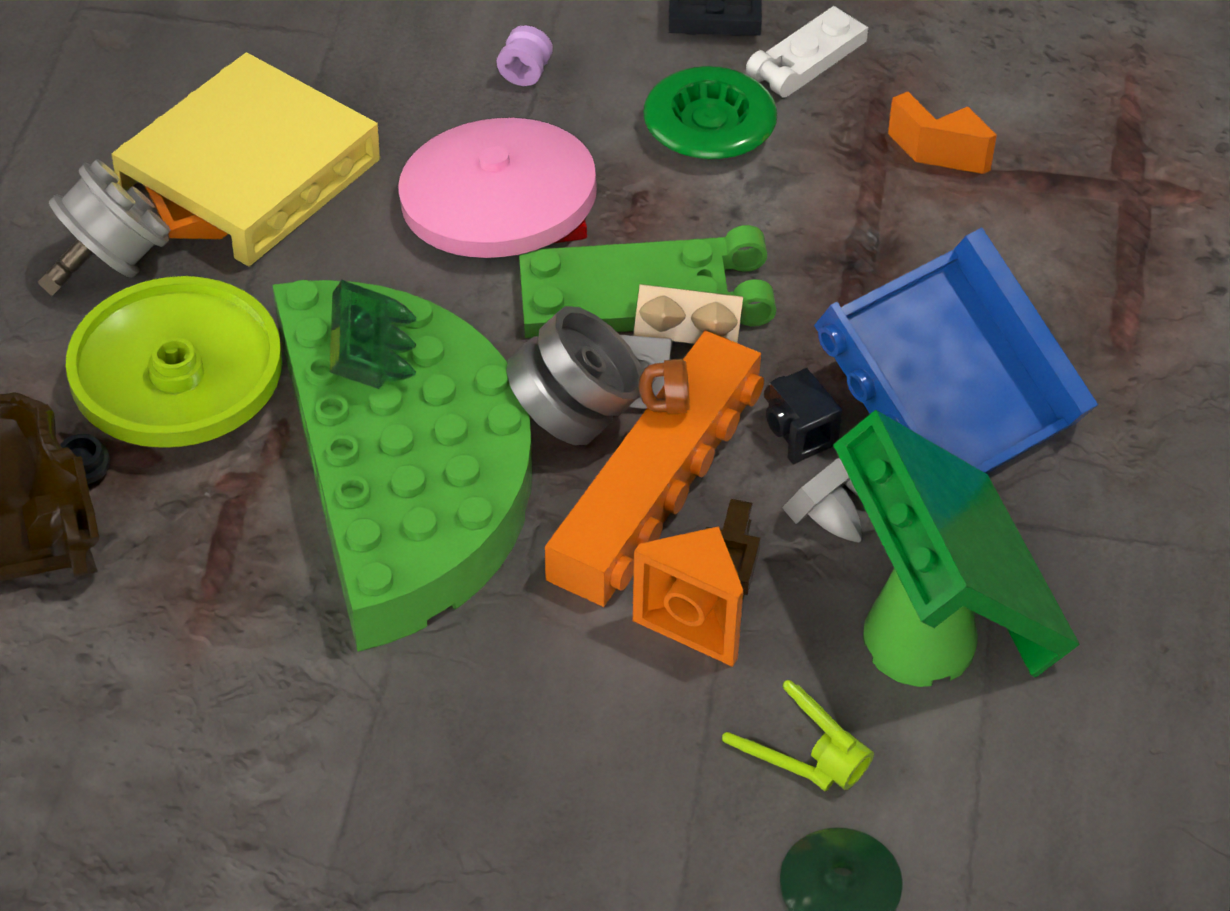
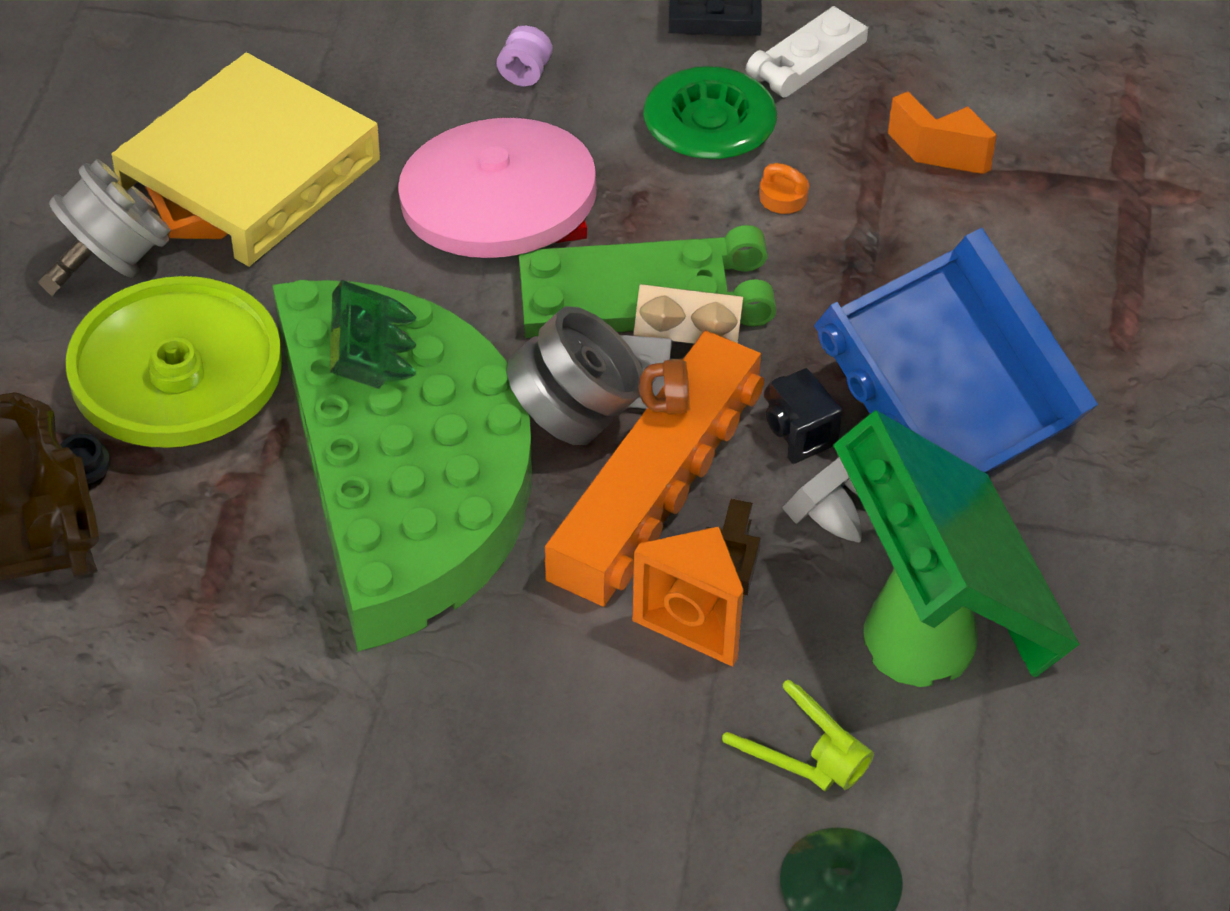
none -> orange tile [759,163,809,214]

